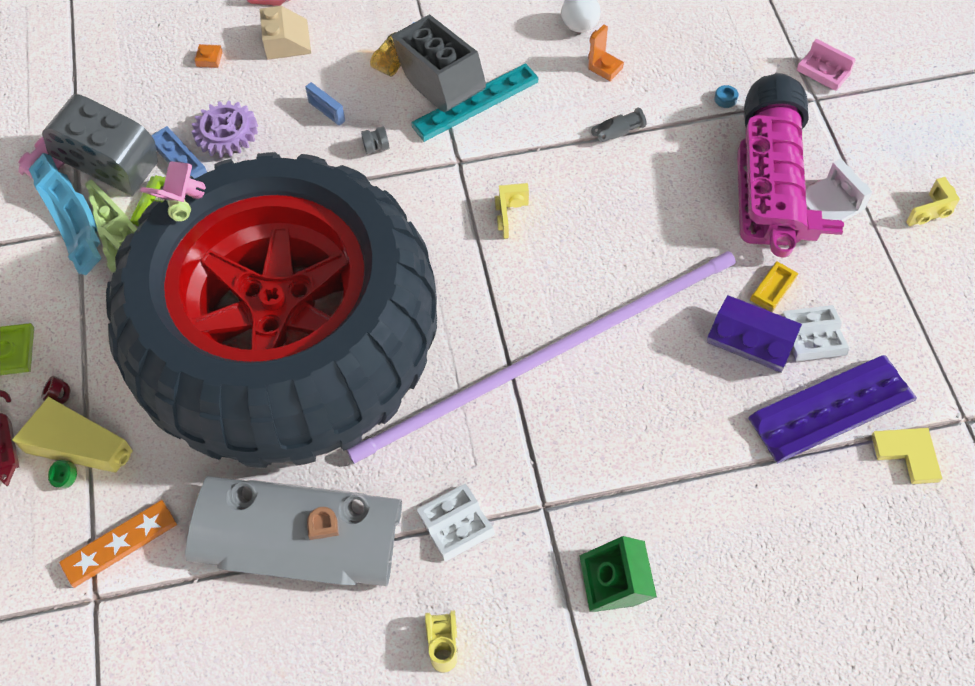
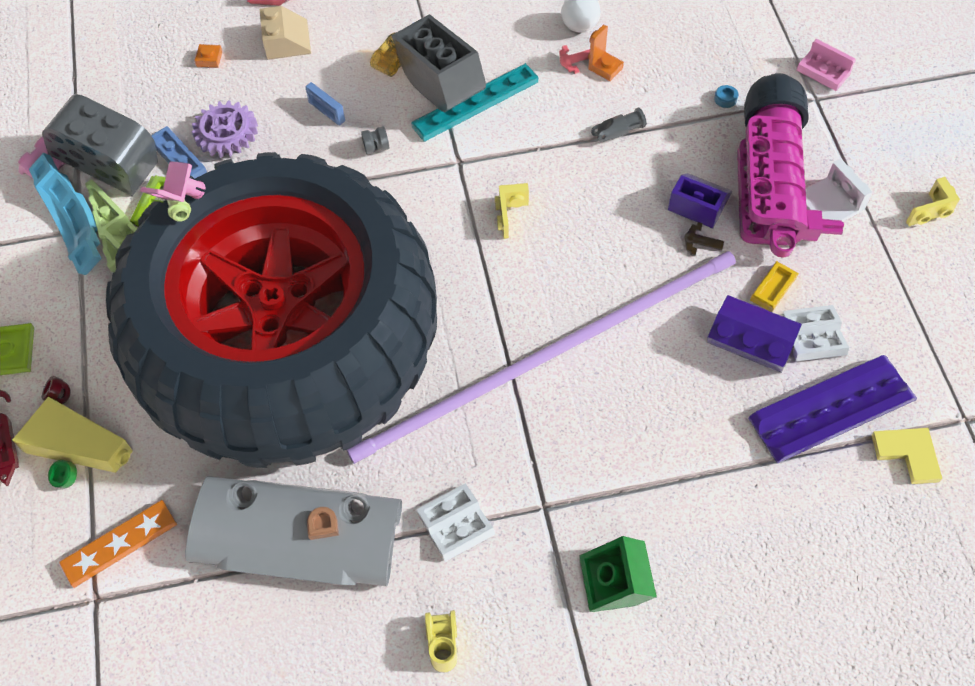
none -> coral piece [559,45,590,74]
none -> dark purple slope [668,173,732,229]
none -> dark brown piece [684,222,724,256]

